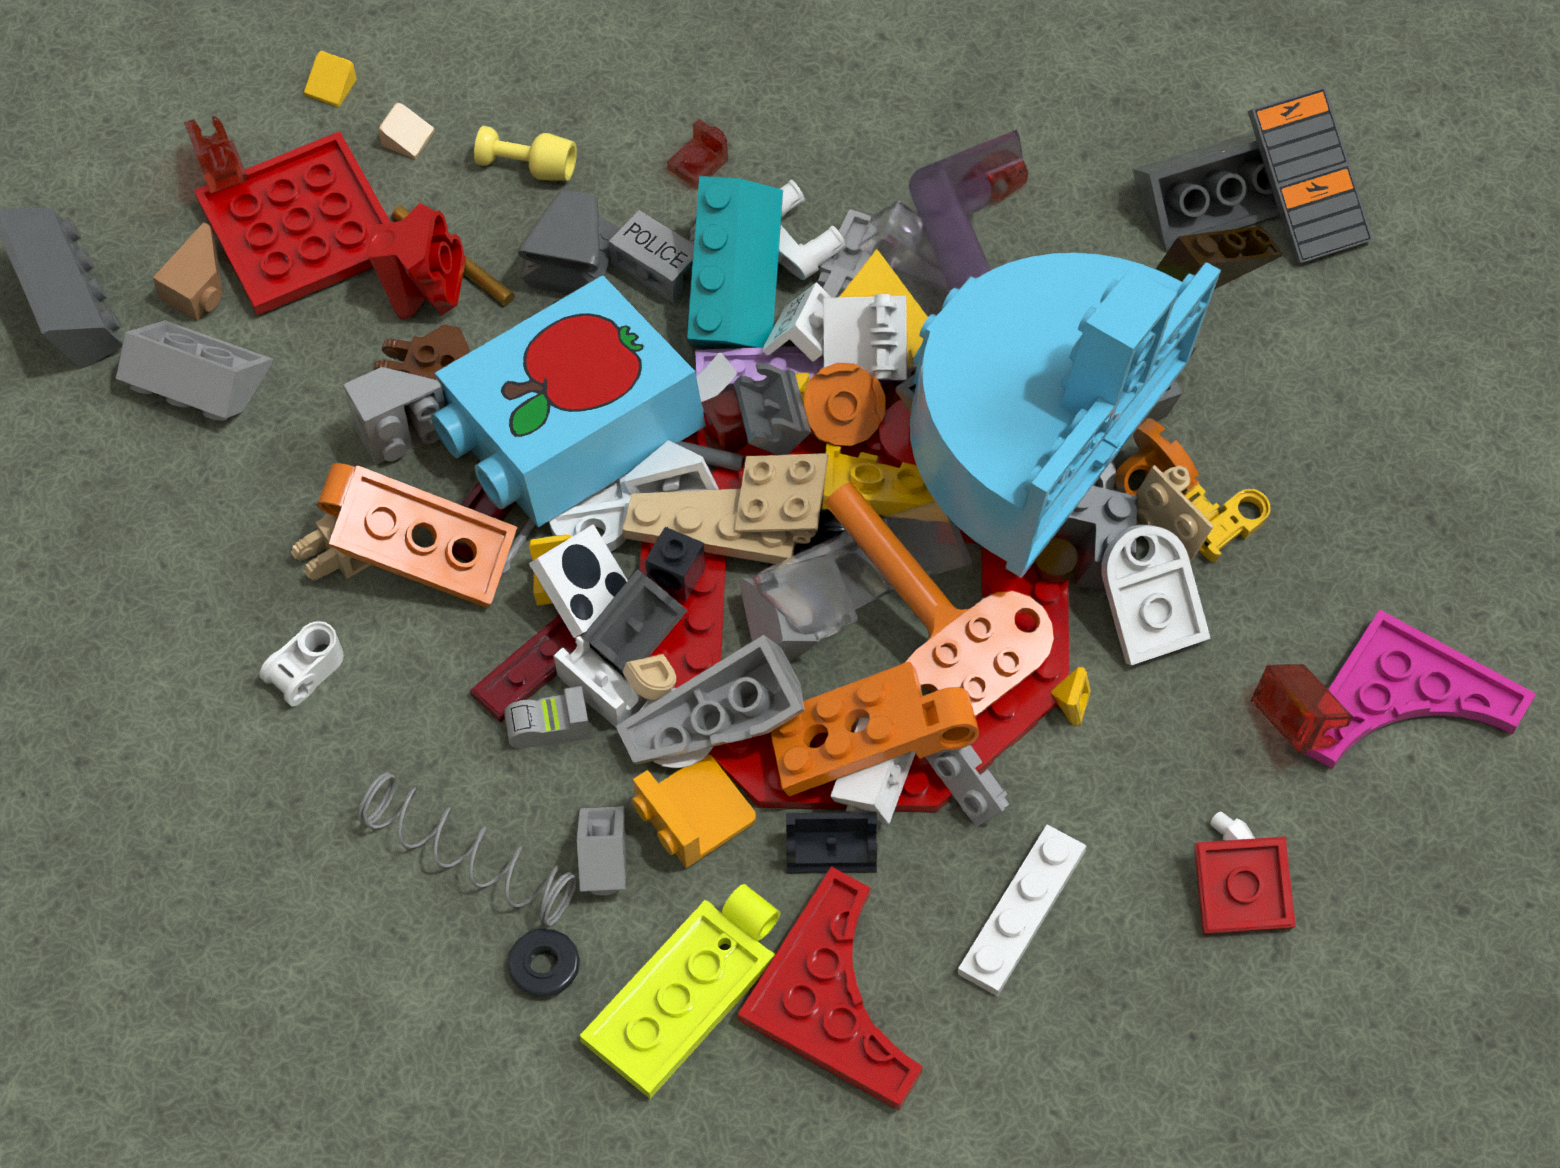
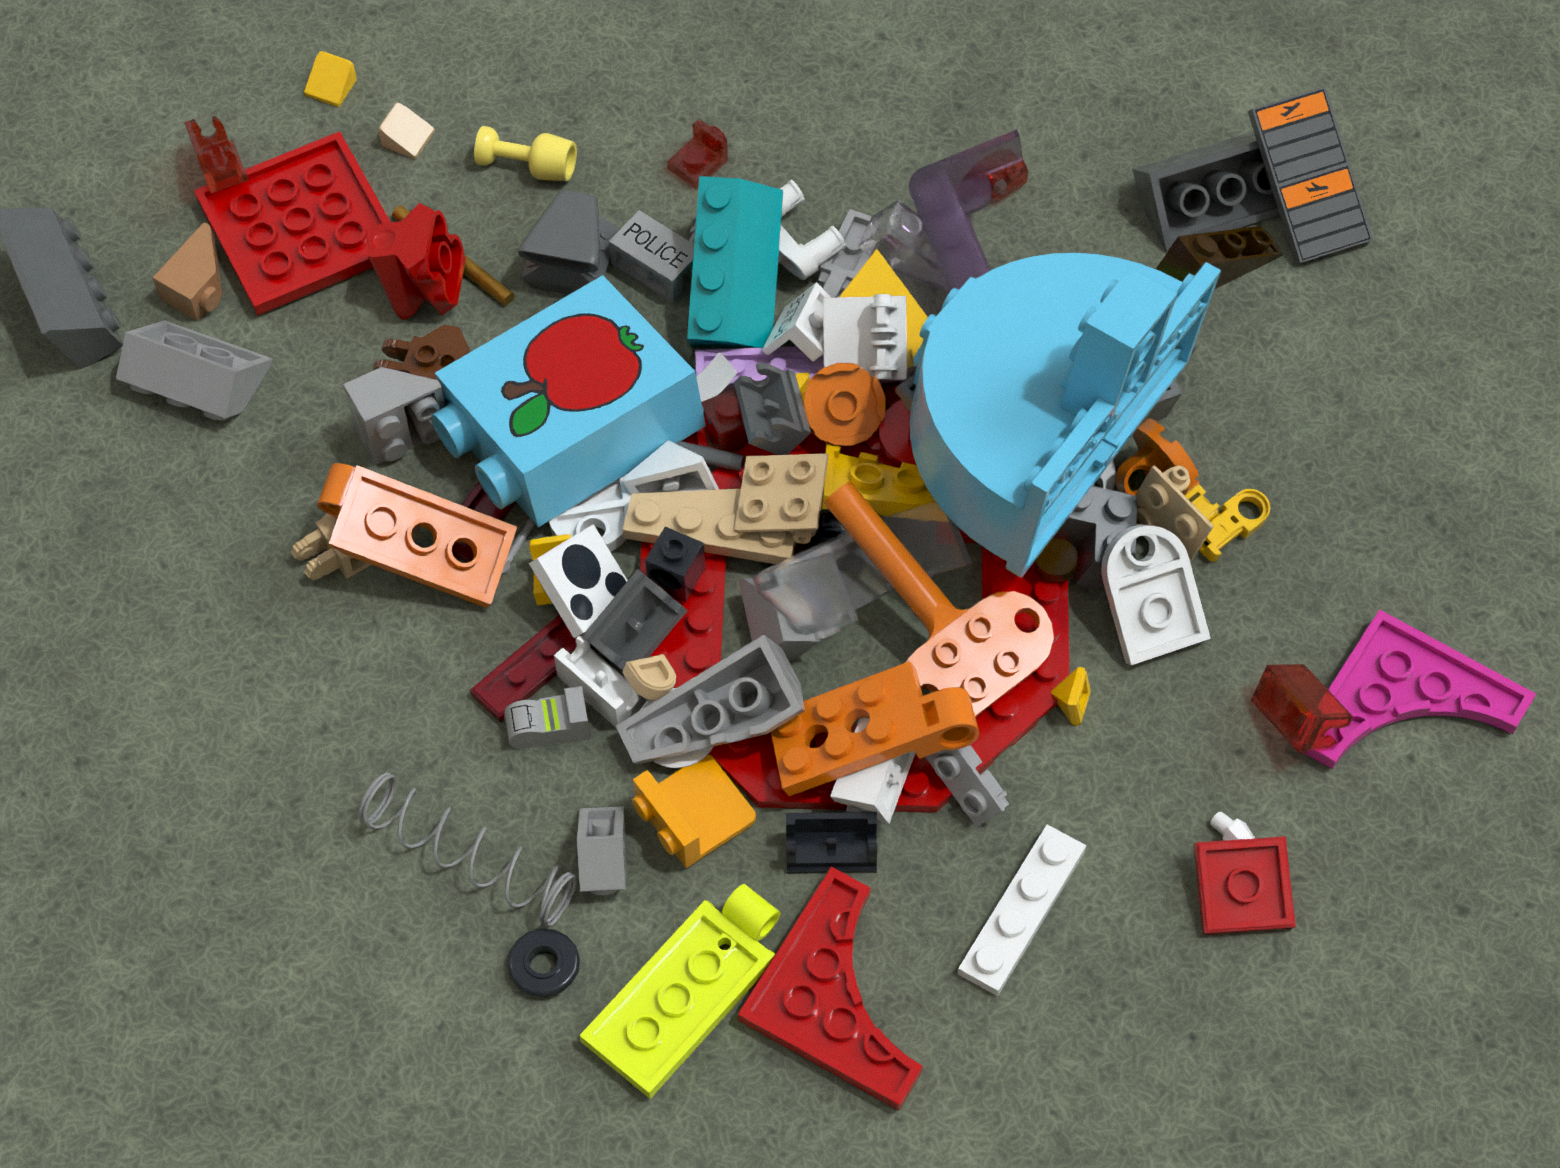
white piece [259,621,344,706] -> none

